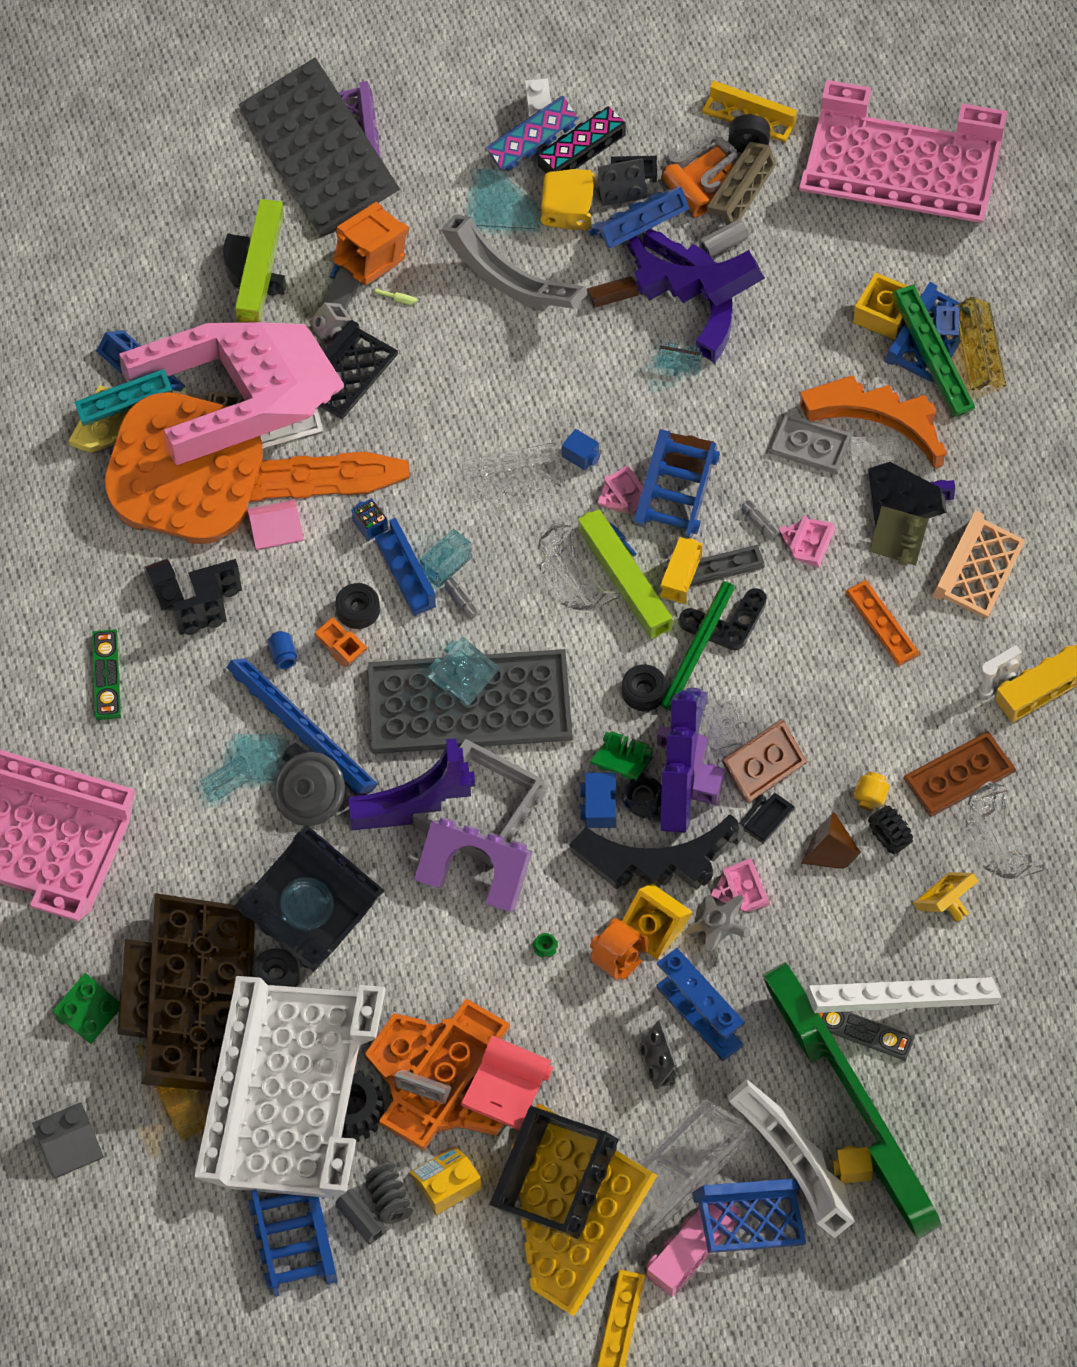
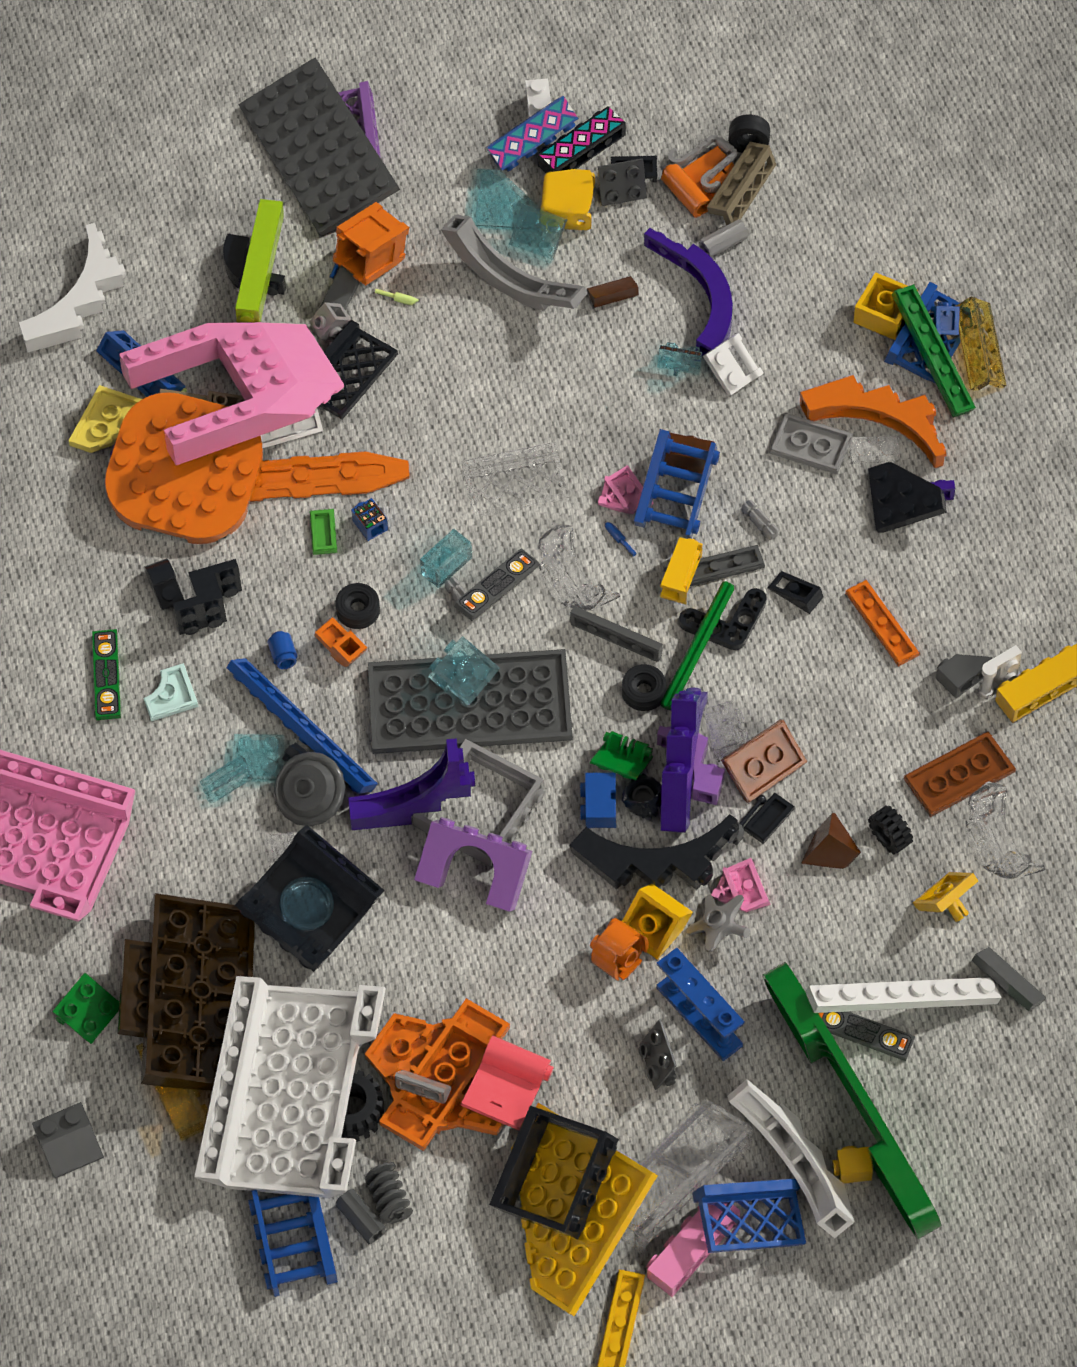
teal fence [74,369,173,426] -> none
bright pink slope [247,500,304,550] -> none
black tyre [252,948,300,987] -> none
blue fence [375,518,436,616] -> none
yellow slope [409,1146,482,1215] -> none
green plate [533,933,558,957] -> none
blue brick [562,429,600,471] -> none
lime brick [578,509,673,639] -> none
blue fence [588,187,690,248] -> none
dark purple arch [626,235,765,306] -> none
yellow fence [702,80,797,143] -> none
bright pink slope [779,515,835,567] -> none
bright pink slope [799,80,1007,223] -> none
yellow head [853,772,890,811] -> none
olive hinge [869,506,929,566] -> none
light nougat fence [932,510,1026,618] -> none
none -> white arch [19,223,126,353]
none -> light aqua tile [143,663,199,722]
none -> bright green tile [310,509,337,555]
none -> tile [454,548,539,621]
none -> clear light blue plate [508,203,567,263]
none -> dark grey tile [570,606,663,662]
none -> white plate [703,333,764,396]
none -> black slope [767,571,823,614]
none -> dark grey slope [936,654,993,699]
none -> dark grey tile [972,947,1046,1011]

